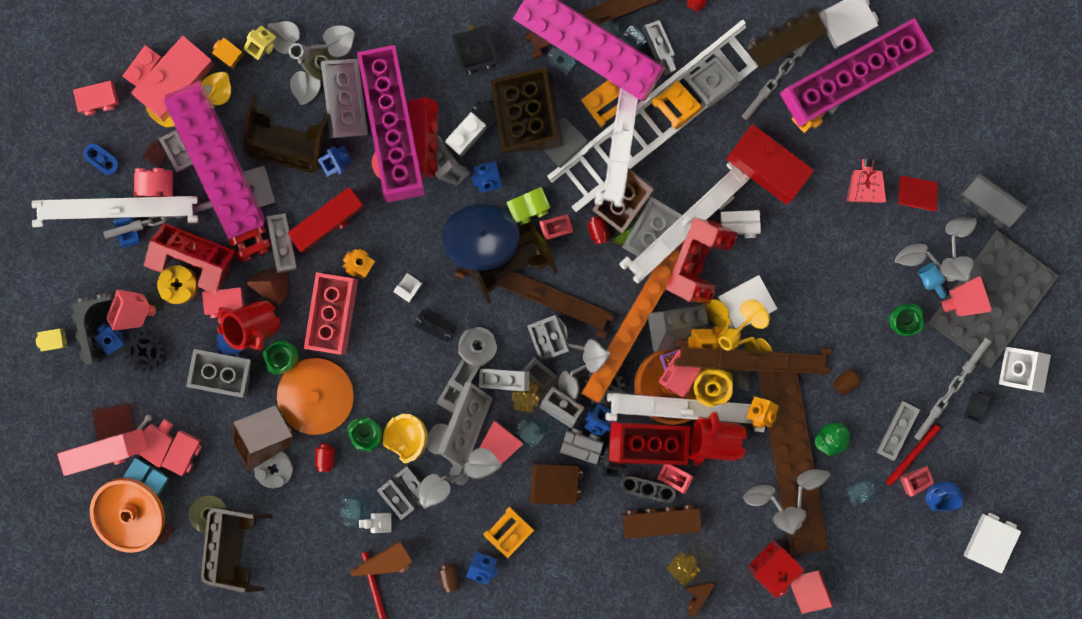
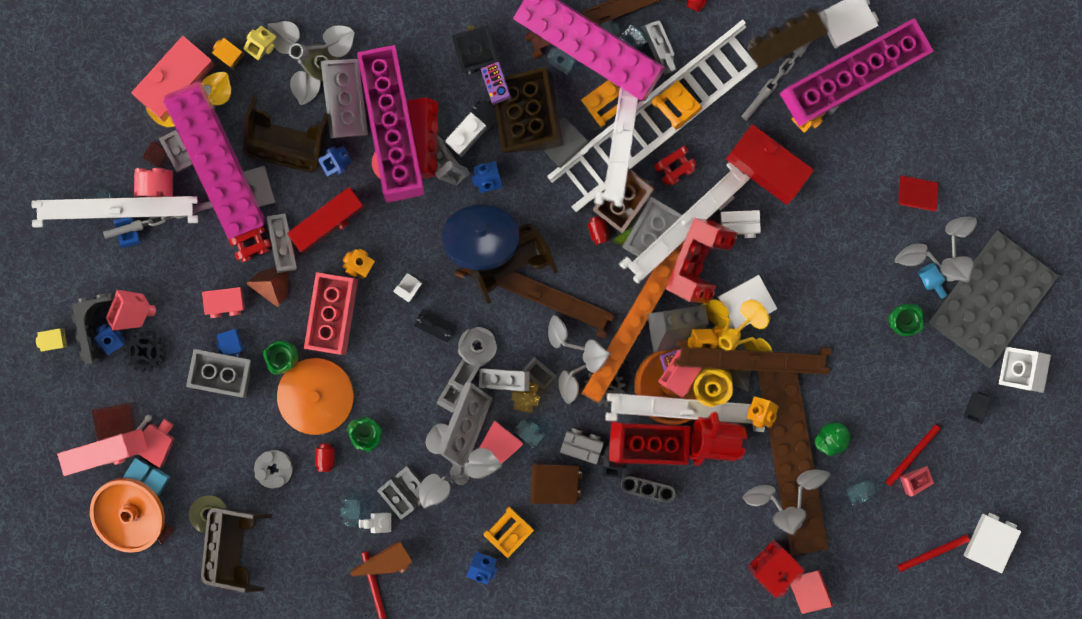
coral brick [73,81,119,116] -> none
blue plate [83,144,119,175] -> none
coral brick [123,45,162,87] -> none
red plate [144,223,235,294] -> none
yellow brick [157,265,199,304] -> none
coral brick [161,430,202,476] -> none
red container [217,301,280,350] -> none
slope [232,405,294,471] -> none
yellow cylinder [383,414,428,463] -> none
reddish brown brick [437,563,460,593] -> none
lime brick [506,187,551,226] -> none
slope [527,315,570,361] -> none
coral slope [540,214,574,241] -> none
light grey brick [540,386,585,429] -> none
blue brick [584,403,614,436] -> none
reddish brown brick [622,504,702,539] -> none
coral slope [657,464,694,494] -> none
clear yellow brick [665,551,701,586] -> none
reddish brown slope [684,581,715,618] -> none
light grey plate [686,56,740,107] -> none
reddish brown brick [832,369,862,396] -> none
coral torso [847,159,886,203] -> none
light grey plate [876,401,920,461] -> none
light grey piece [914,337,991,441] -> none
blue hair [925,482,964,511] -> none
coral torso [942,276,992,316] -> none
dark grey slope [959,174,1027,229] -> none
none -> tile [481,62,511,105]
none -> red brick [653,145,698,186]
none -> red bar [897,534,970,572]

